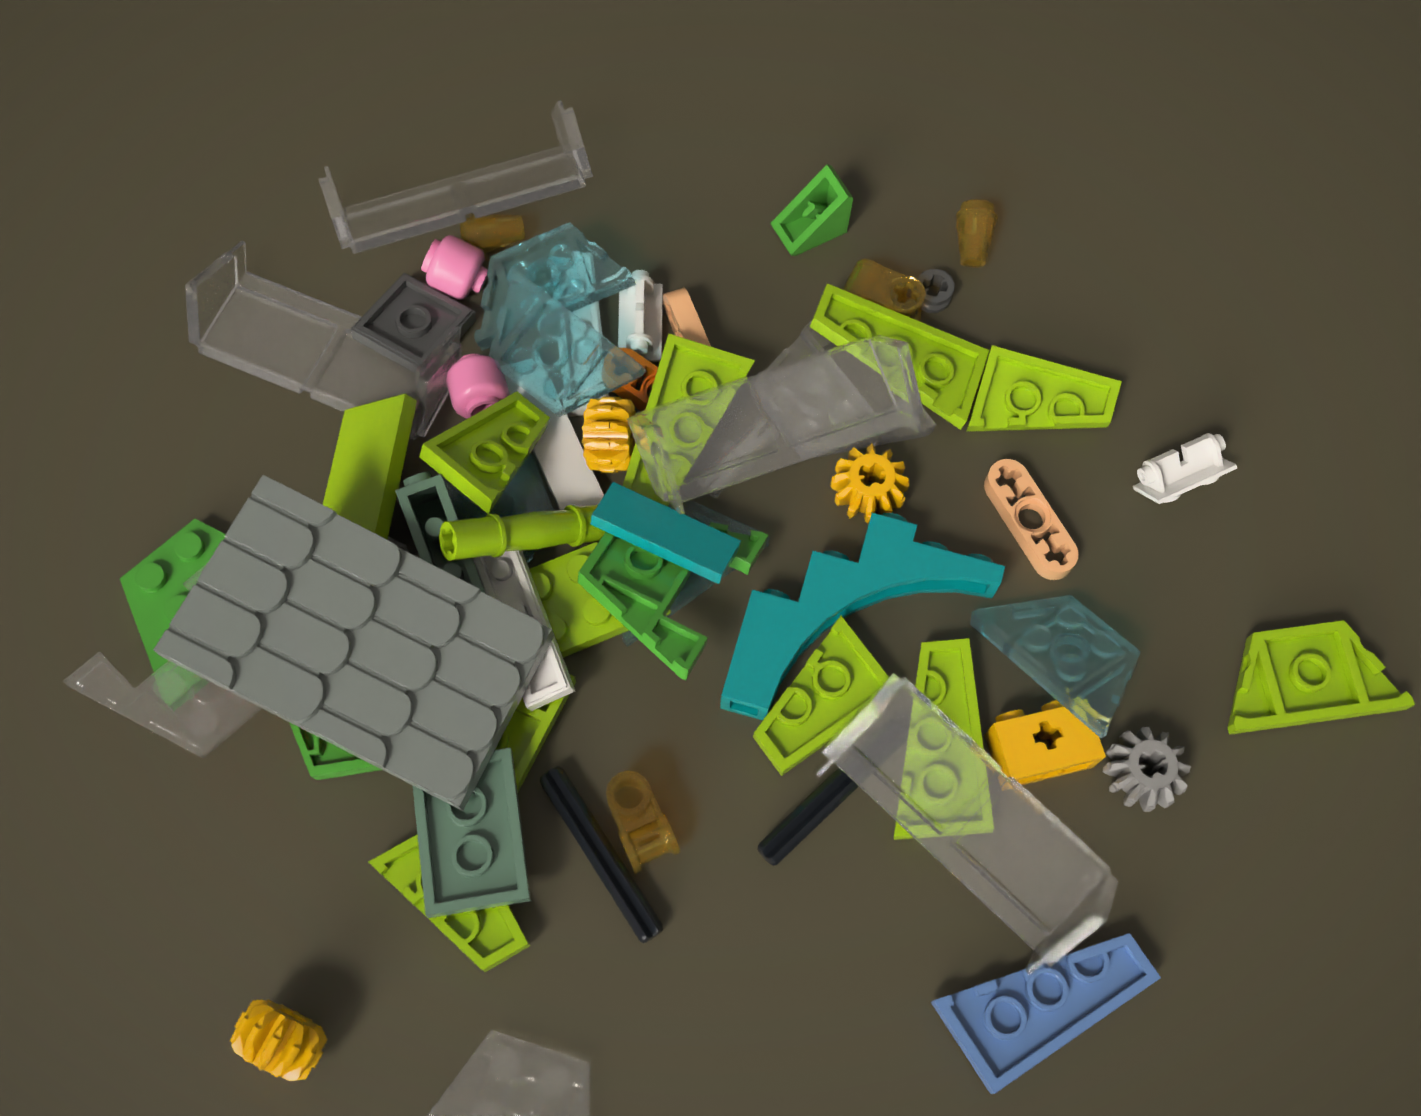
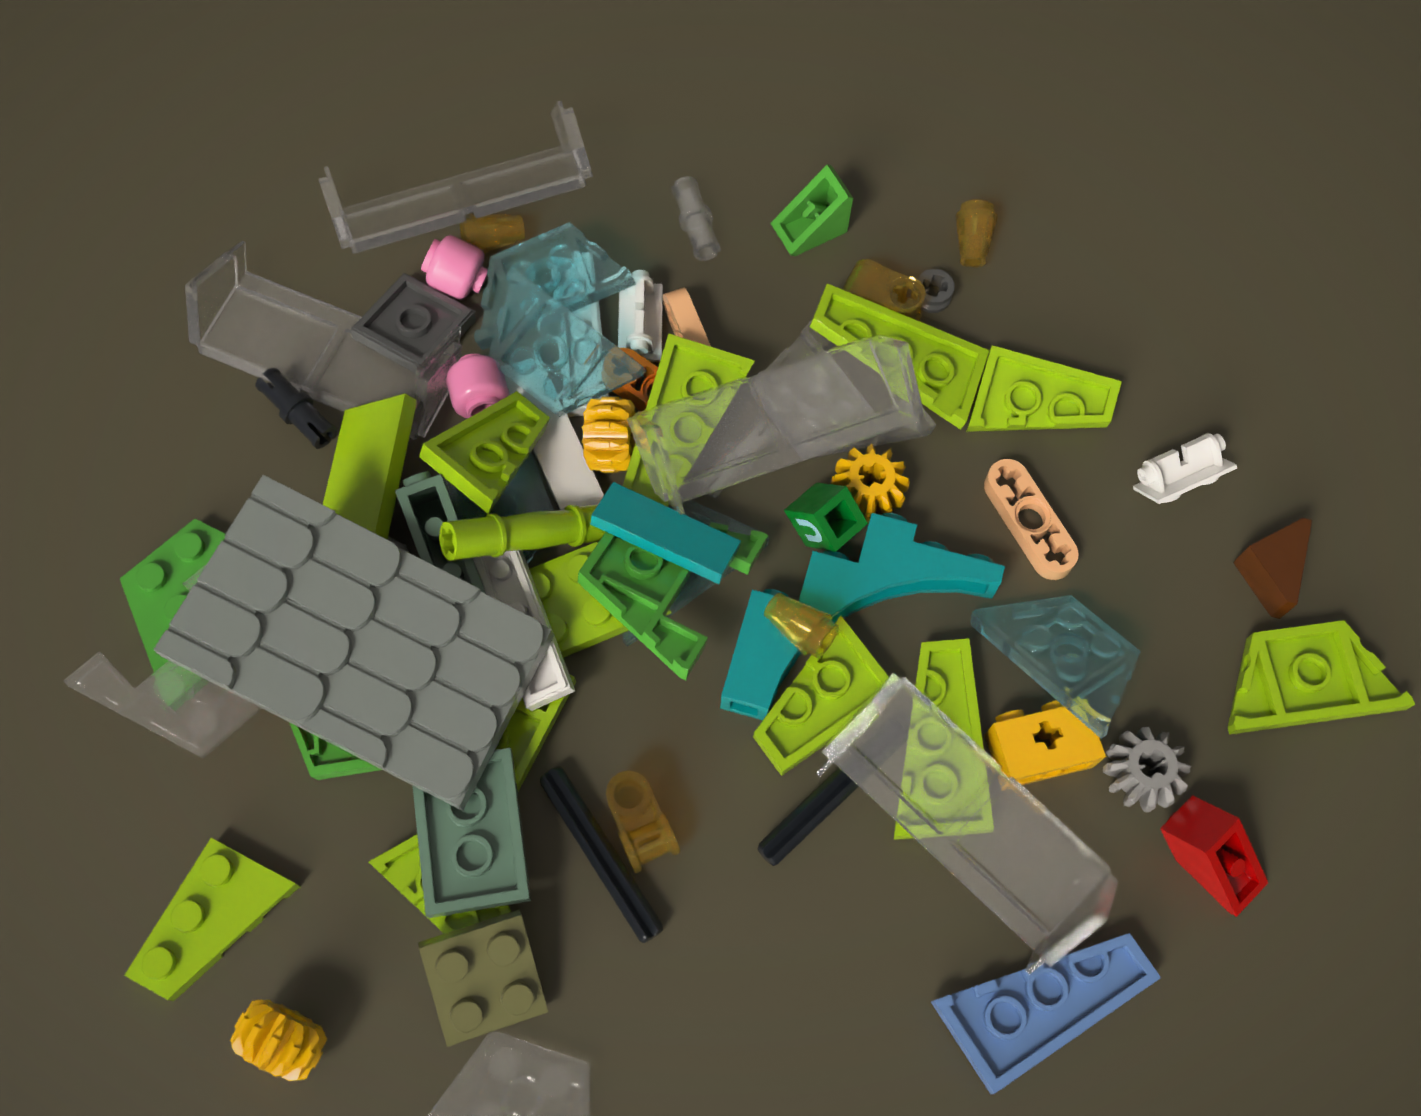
none -> lime wing [124,838,301,1001]
none -> black pin [255,368,337,449]
none -> olive plate [418,909,548,1047]
none -> clear pin [671,177,721,261]
none -> clear yellow cone [764,593,839,658]
none -> green brick [784,483,868,552]
none -> red slope [1160,795,1269,917]
none -> reddish brown slope [1233,518,1312,619]

